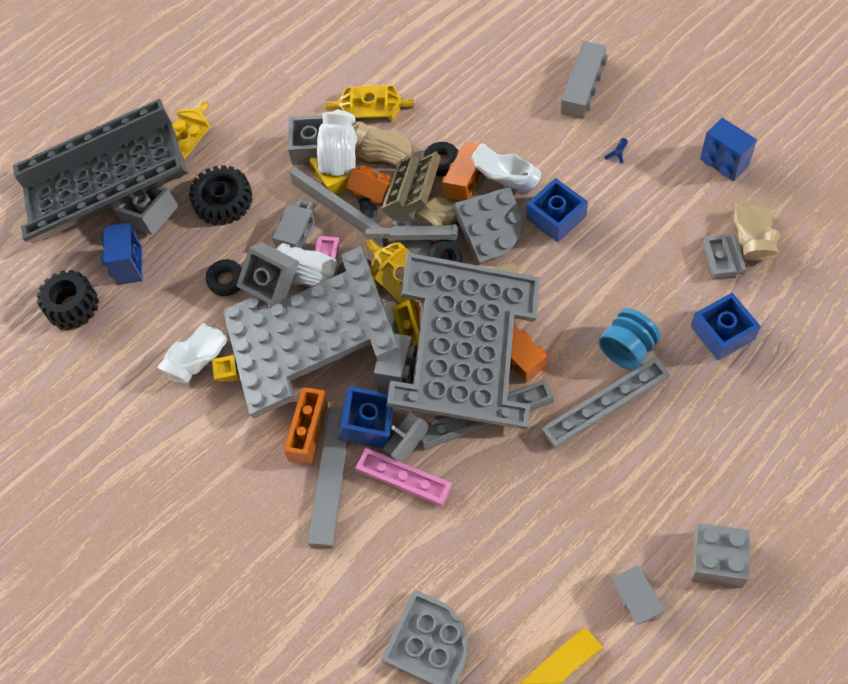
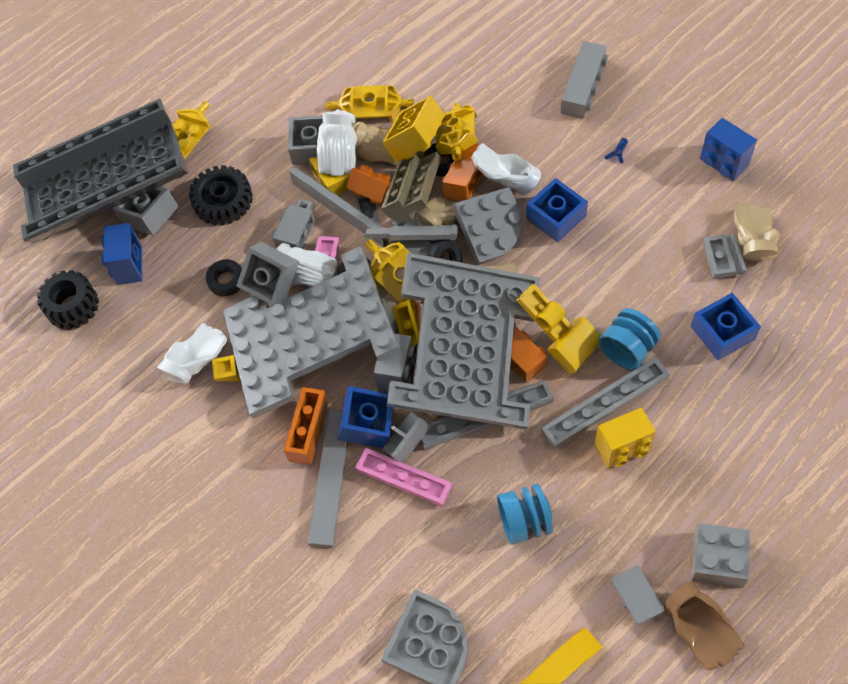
none -> yellow brick [382,95,445,163]
none -> yellow plate [436,102,478,161]
none -> dark azure wheel [497,484,553,545]
none -> yellow plate [516,284,601,374]
none -> yellow brick [595,407,656,469]
none -> medium nougat hair [664,581,745,670]

